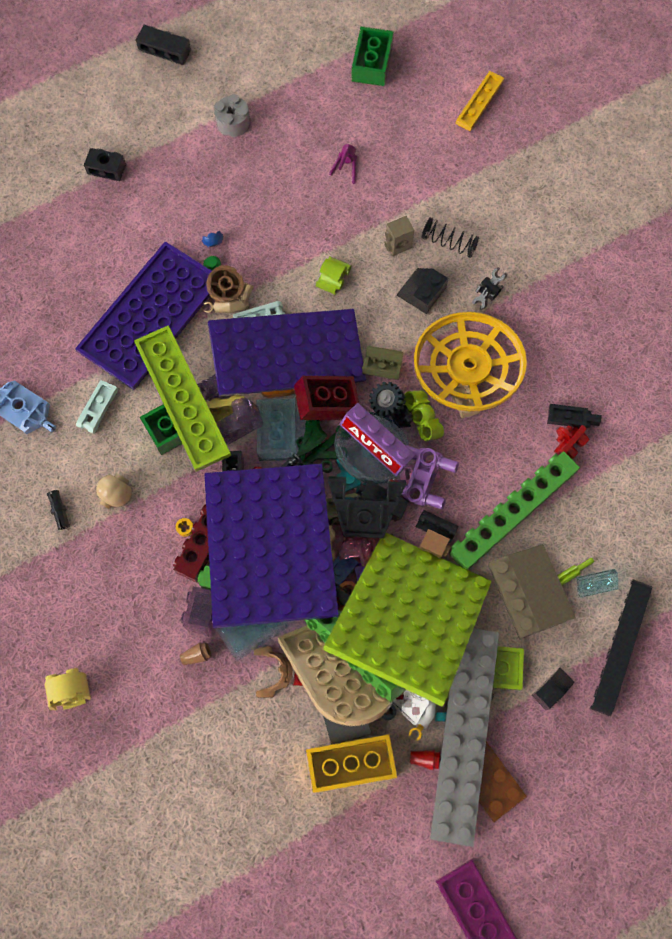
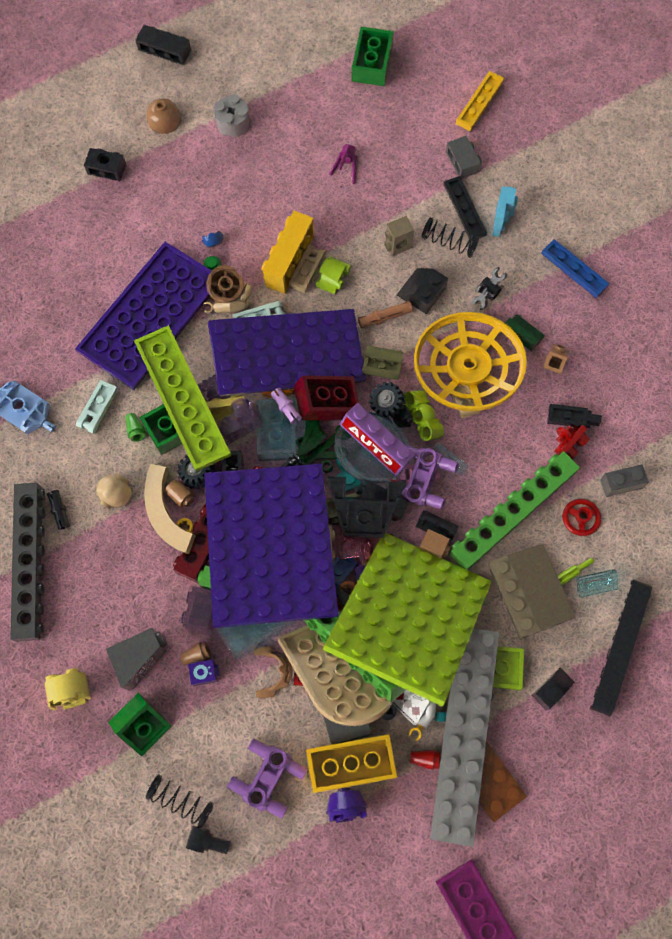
none -> dark grey brick [10,482,45,642]
none -> dark grey slope [106,628,167,691]
none -> green slope [108,692,172,757]
none -> bright green cone [125,413,146,442]
none -> tan tile [144,463,196,554]
none -> black piece [145,774,214,828]
none -> medium nougat cylinder [146,98,181,134]
none -> medium nougat brick [165,480,194,508]
none -> black wheel [177,455,215,489]
none -> black pin [186,826,230,854]
none -> dark purple brick [188,660,220,686]
none -> medium lavender piece [227,738,308,819]
none -> yellow brick [262,210,315,294]
none -> lavender pin [271,388,302,425]
none -> tan plate [289,244,326,293]
none -> dark purple cone [326,787,368,823]
none -> nougat pin [358,301,413,329]
none -> clear light blue tile [433,443,468,476]
none -> black tile [443,176,487,241]
none -> dark grey brick [446,136,482,179]
none -> medium azure plate [492,186,518,237]
none -> dark green panel [505,314,545,352]
none -> blue plate [541,239,609,298]
none -> medium nougat brick [543,344,570,374]
none -> red piece [562,499,601,536]
none -> dark grey brick [600,464,649,497]

